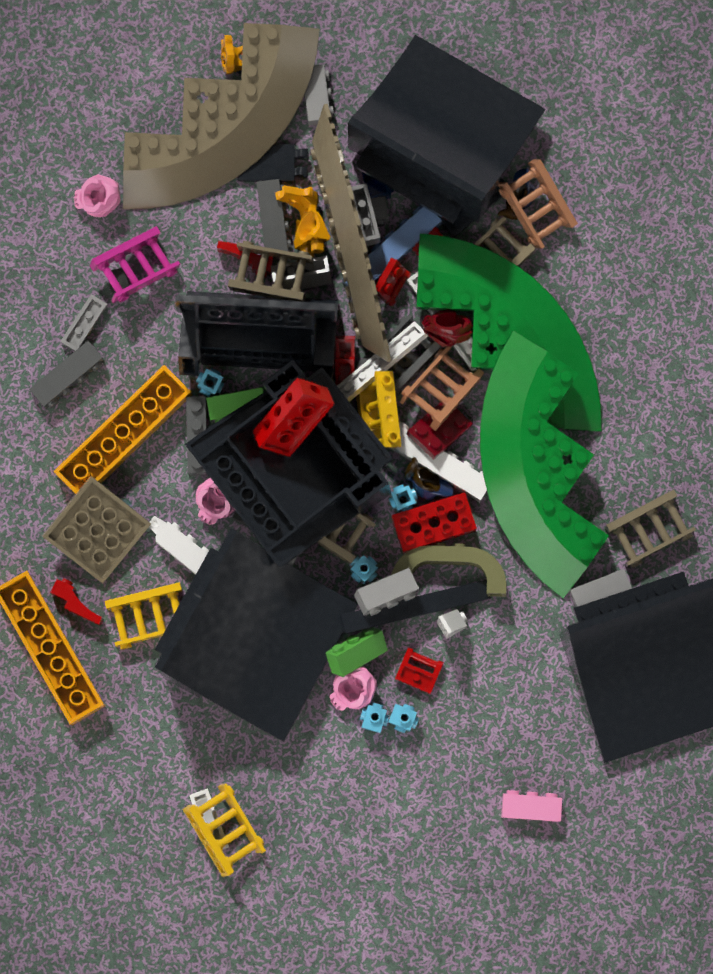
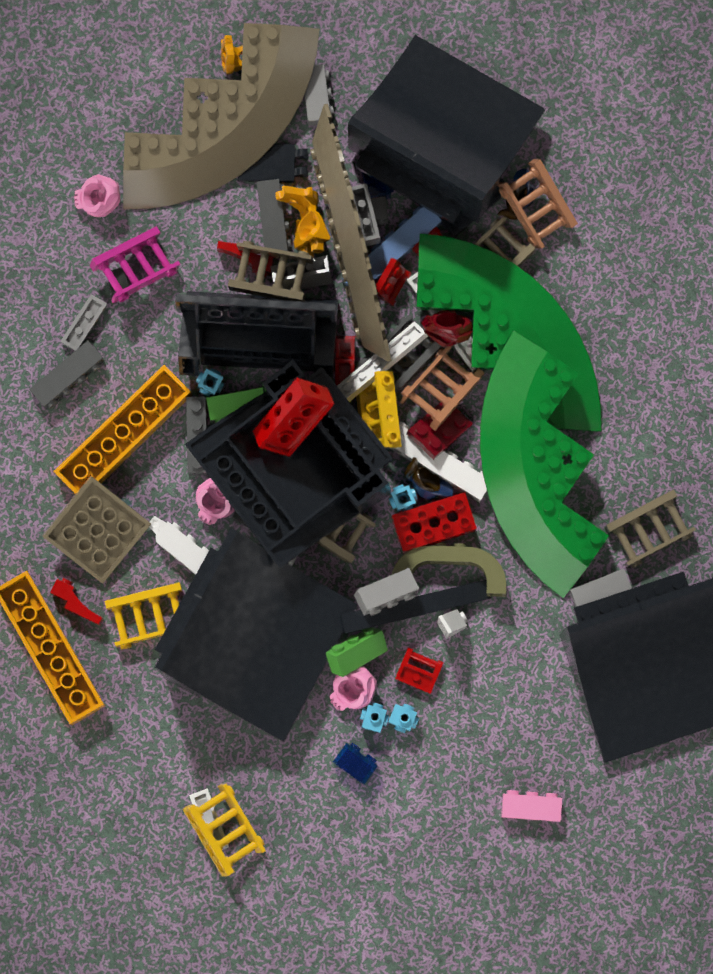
medium azure brick [350,555,378,584] -> none
none -> clear blue brick [333,743,378,785]

